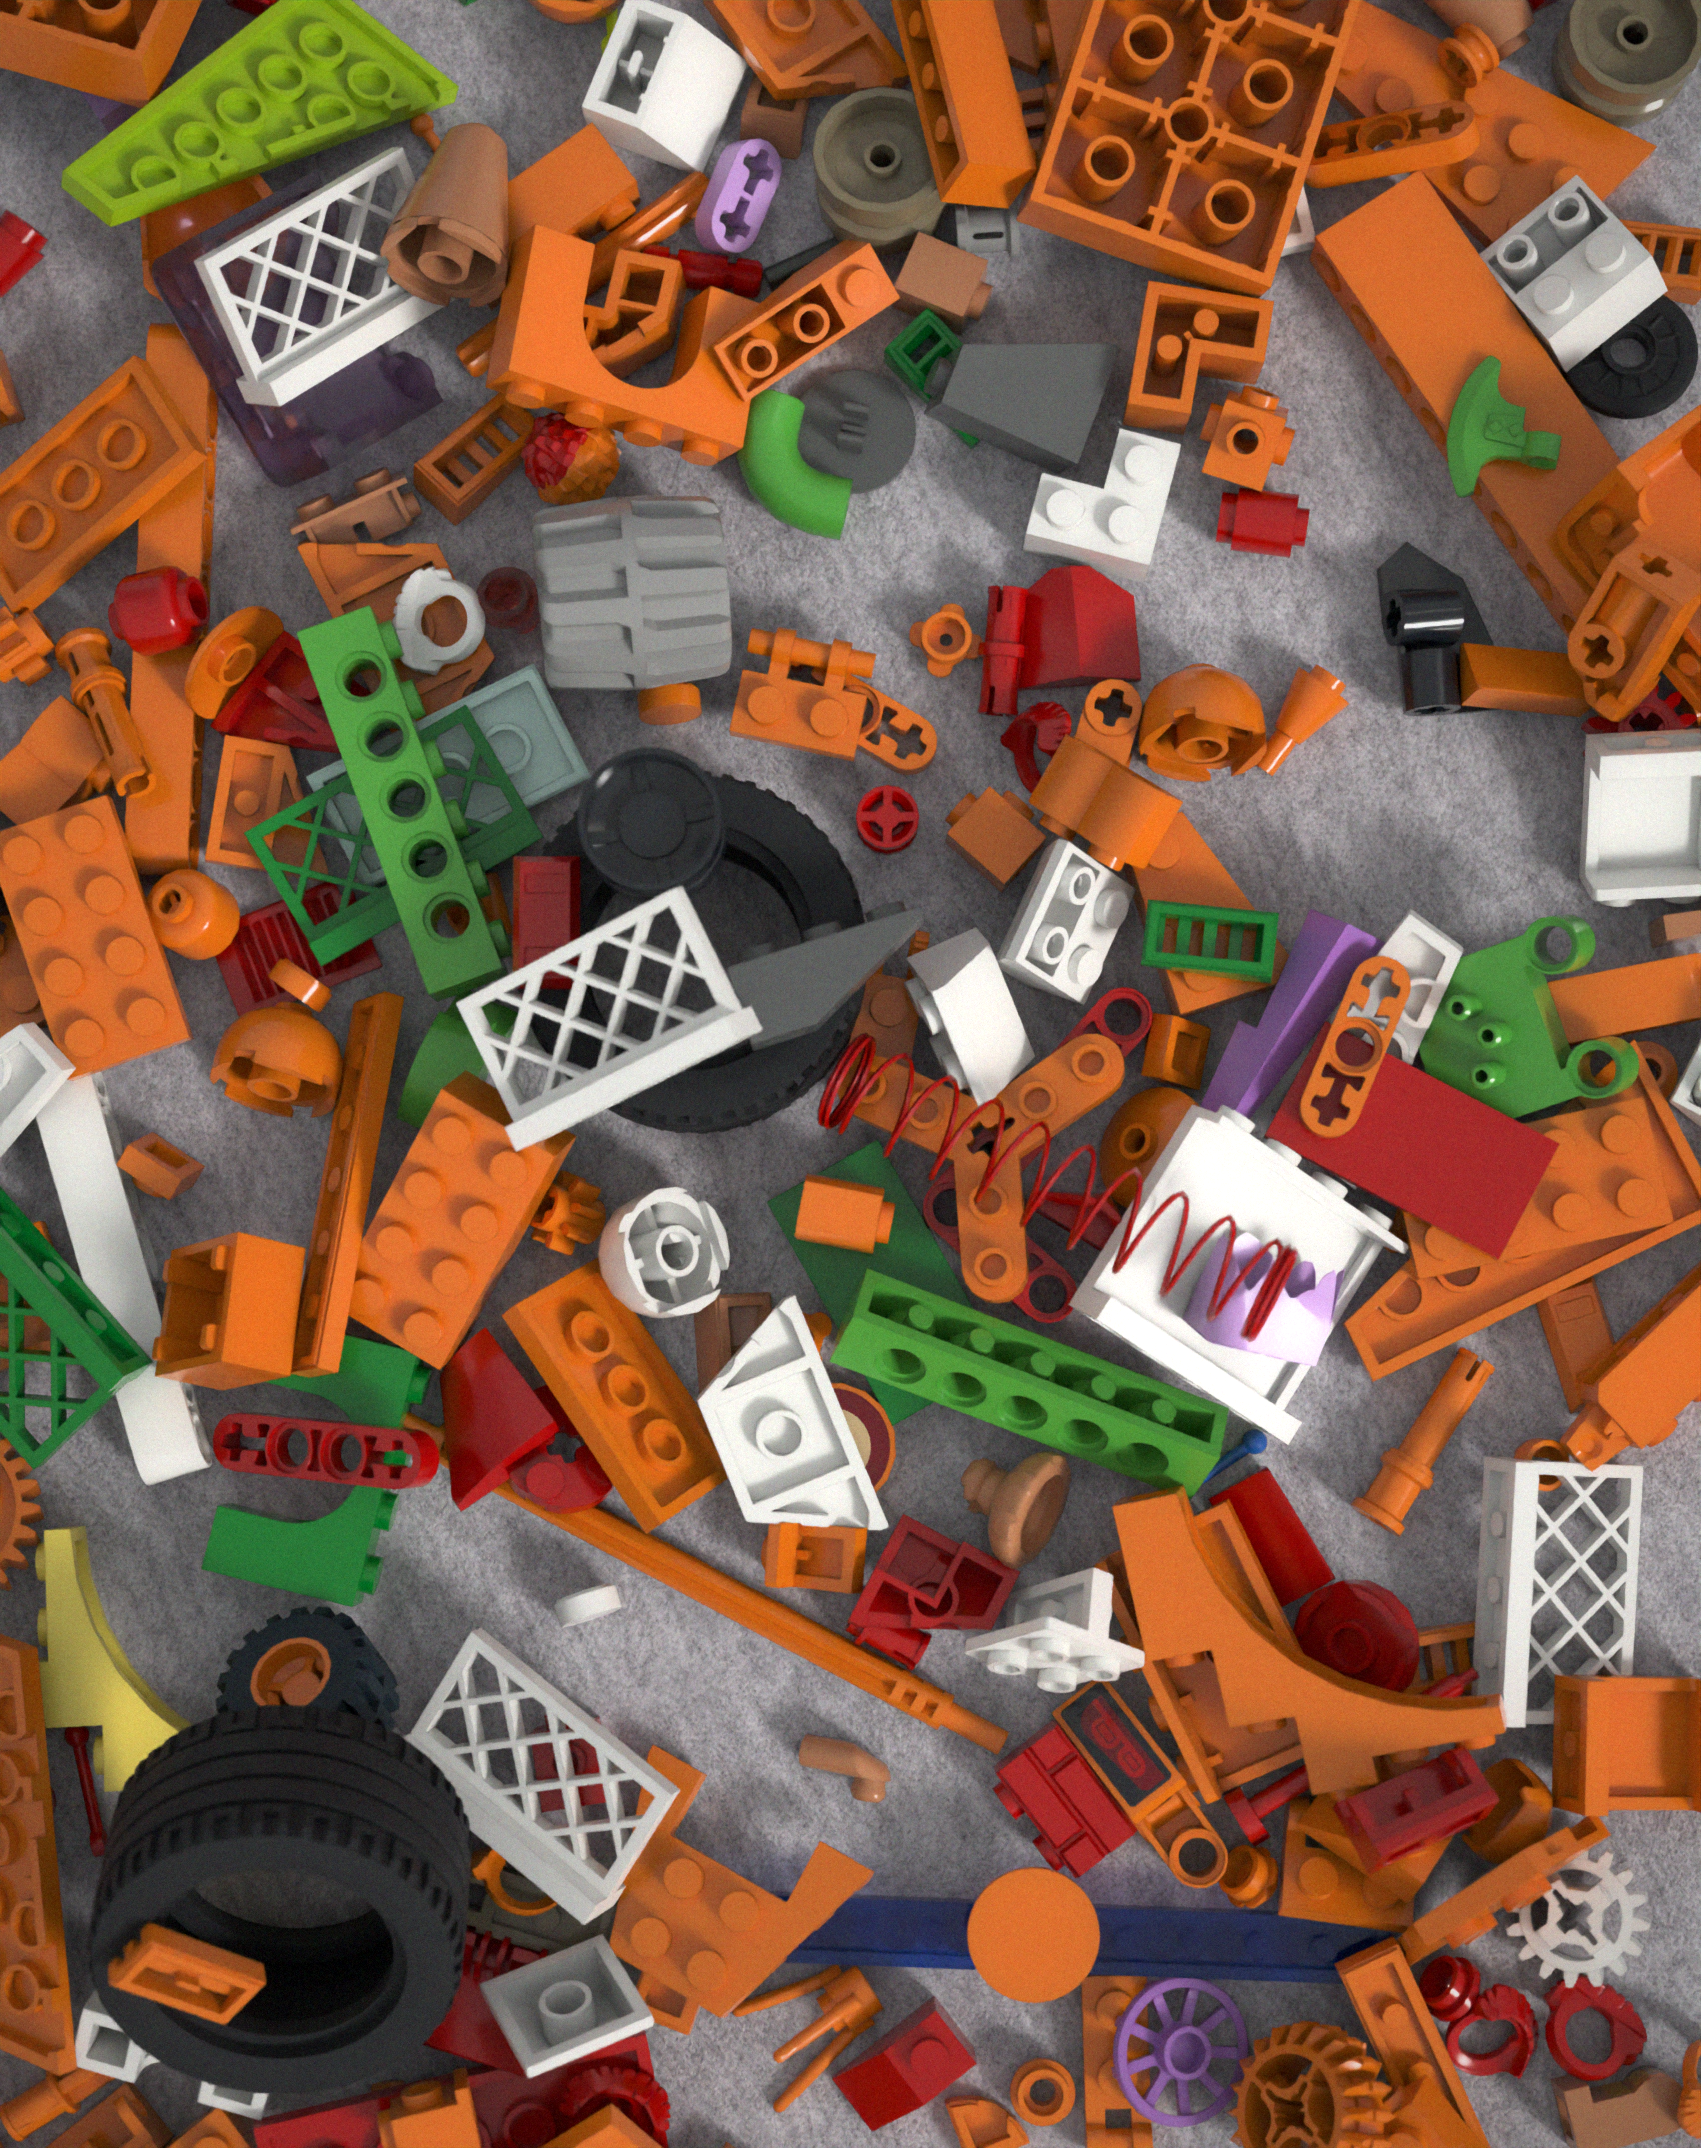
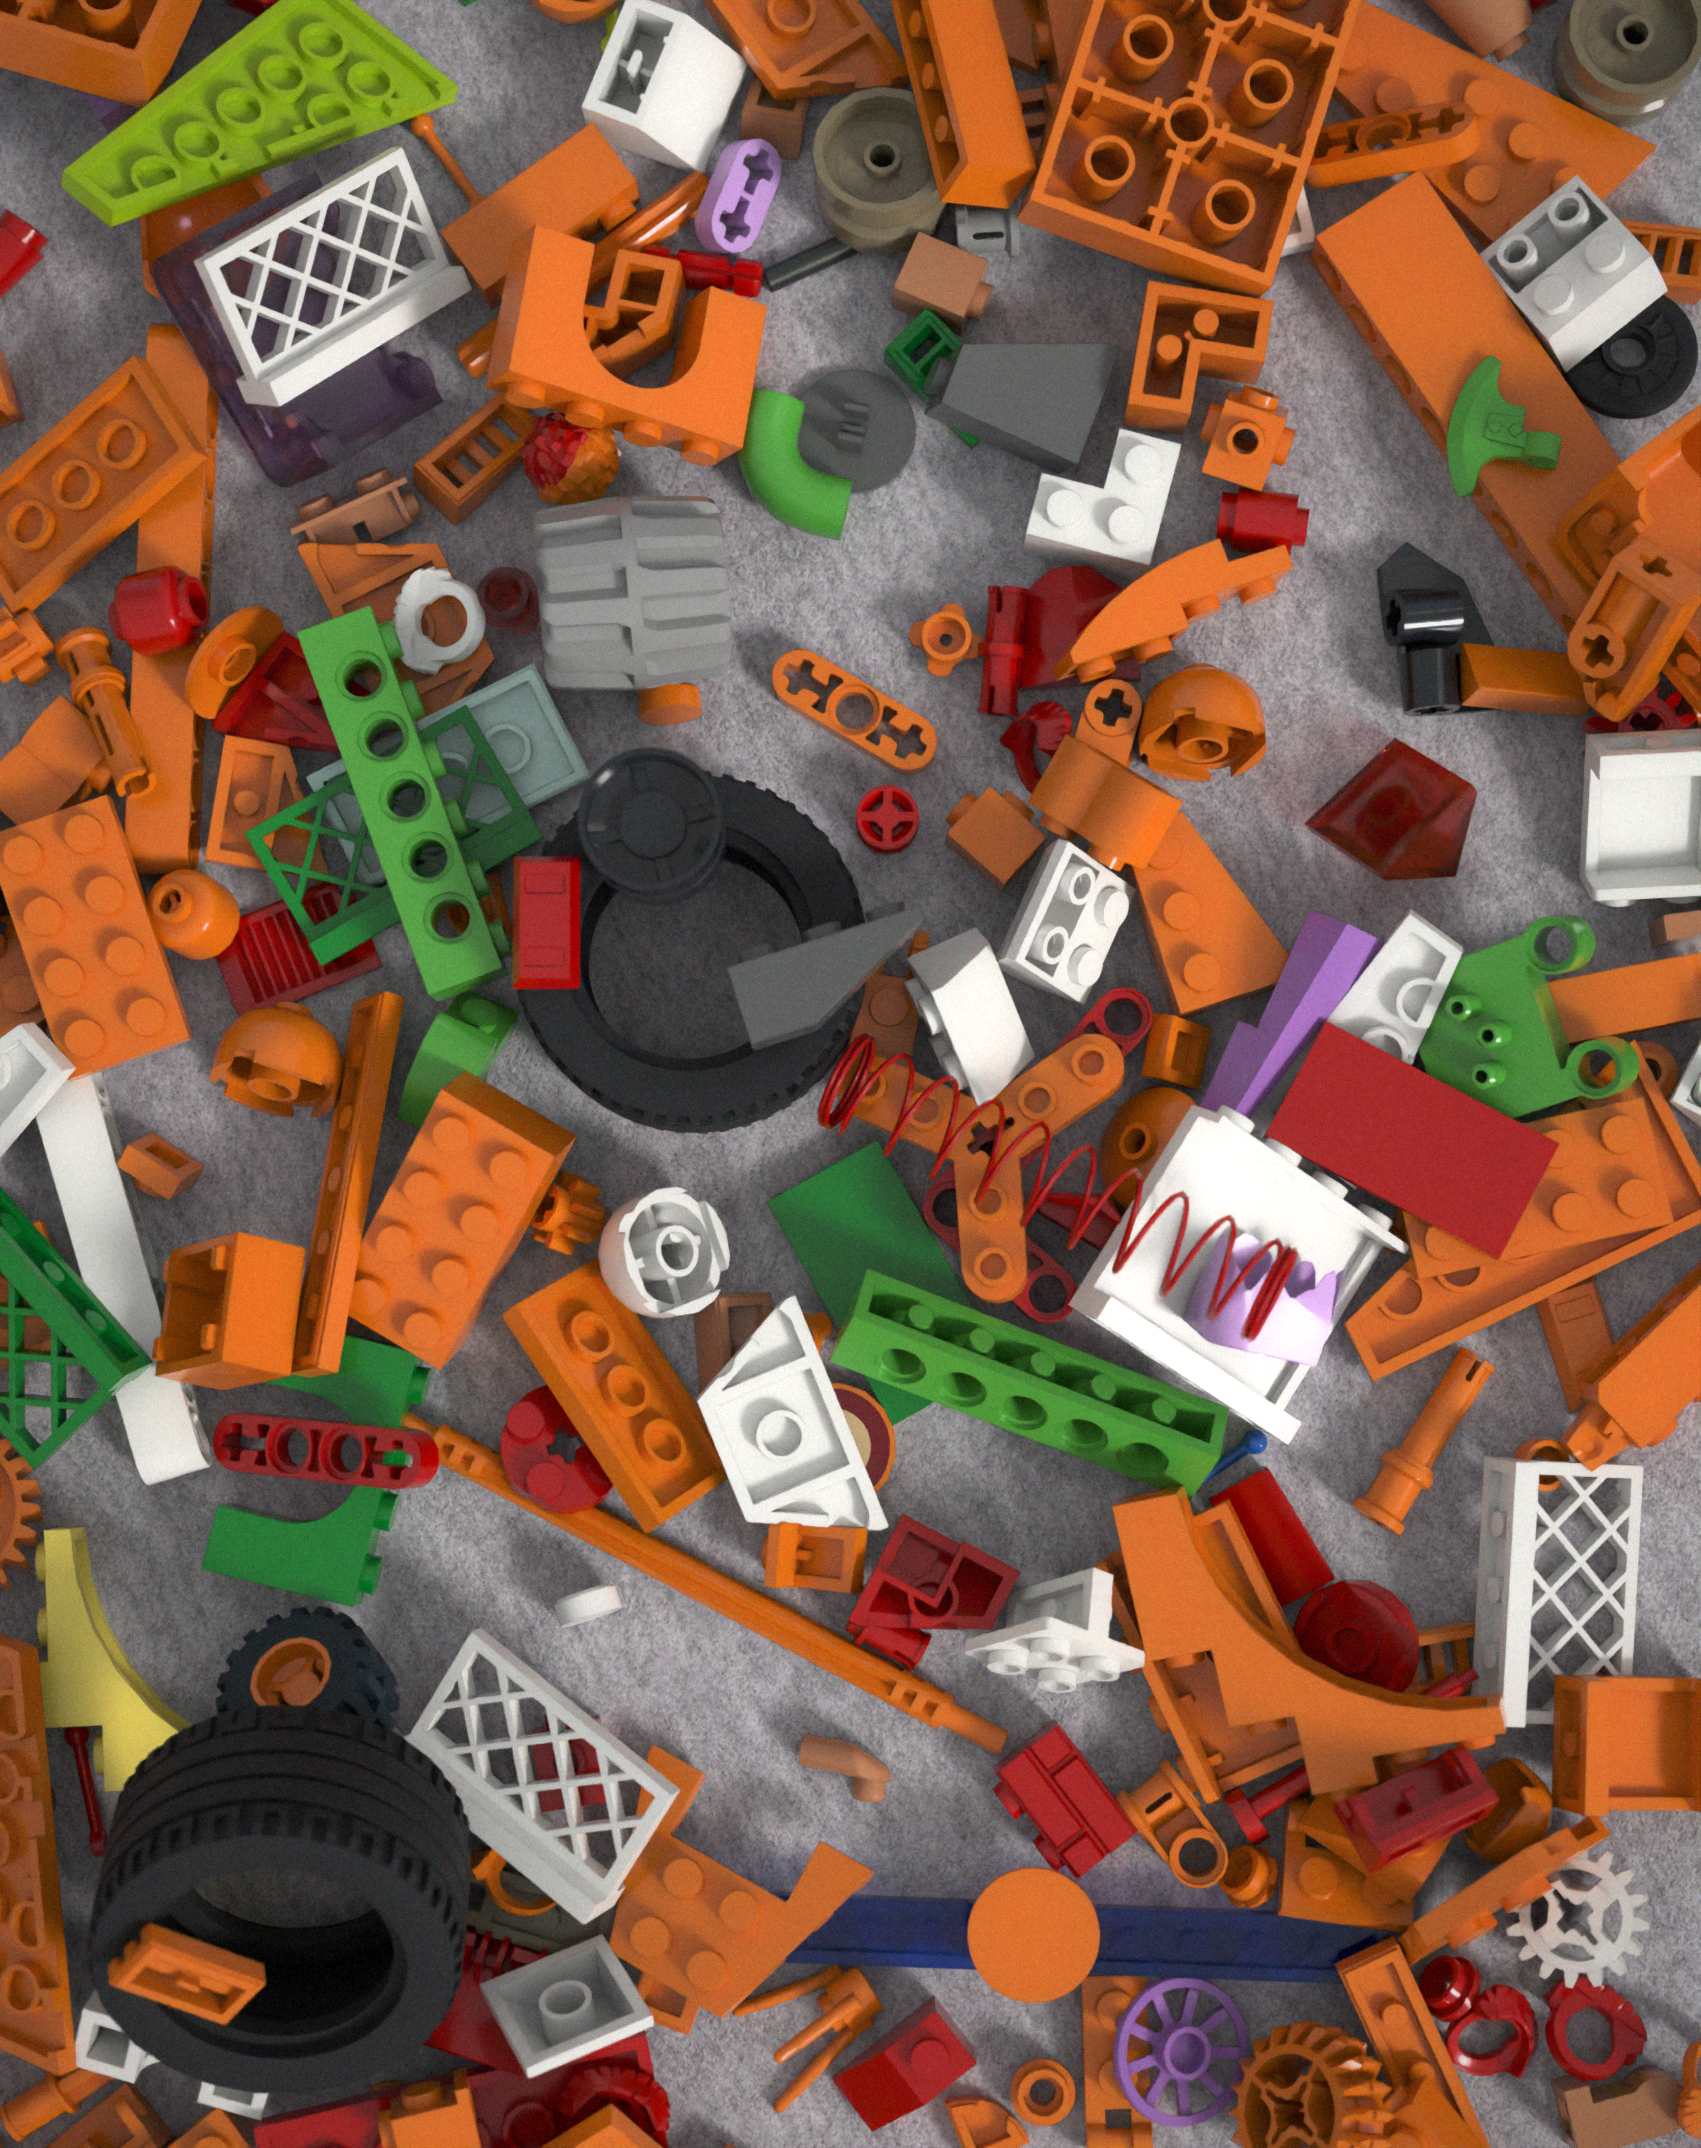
orange tile [268,957,333,1013] -> none
nougat cone [380,123,509,308] -> none
red slope [439,1327,559,1512] -> none
white fence [456,886,763,1152] -> none
orange slope [711,239,900,402] -> none
orange plate [729,627,877,762] -> none
orange brick [795,1173,895,1254] -> none
nougat hair [961,1451,1071,1569] -> none
slope [1051,1680,1187,1824] -> none
green slope [1141,899,1279,984] -> none
orange cone [1256,664,1349,777] -> none
orange beam [1299,956,1411,1138] -> none
orange bush [1437,22,1500,88] -> none
none -> orange slope [1052,538,1294,683]
none -> clear red slope [1305,738,1477,881]

